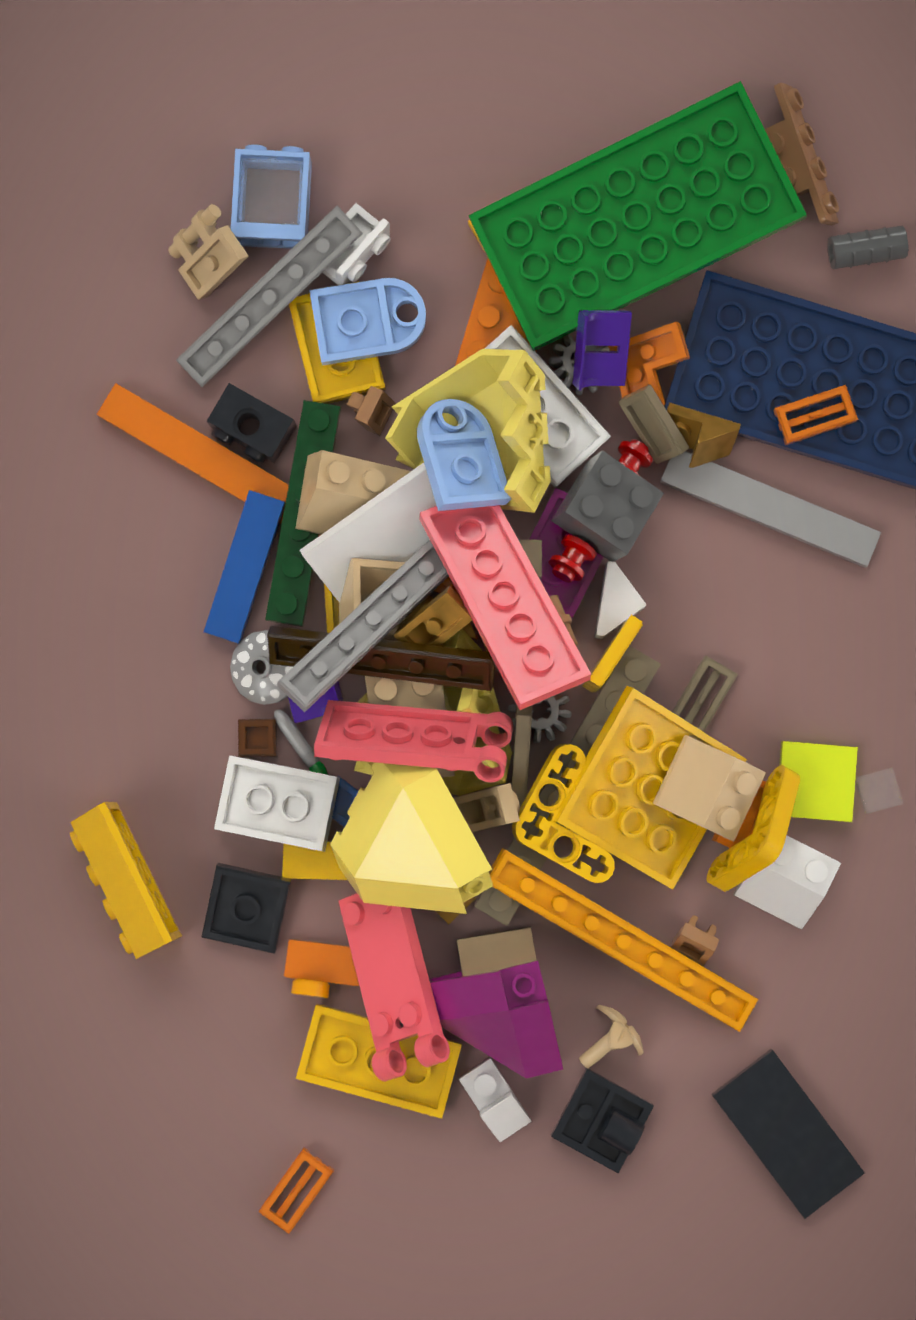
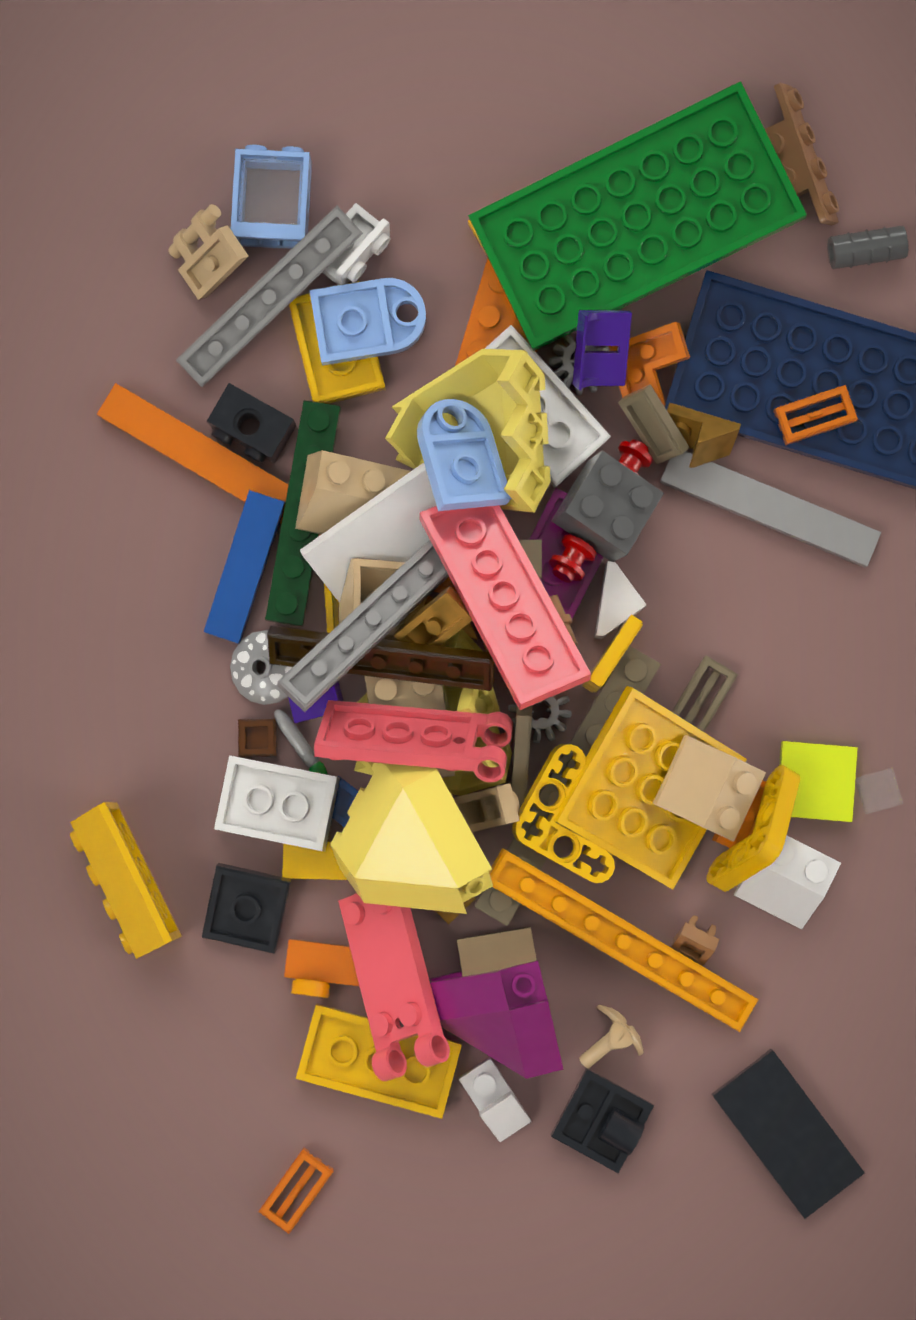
medium nougat tile [347,386,396,436] -> none

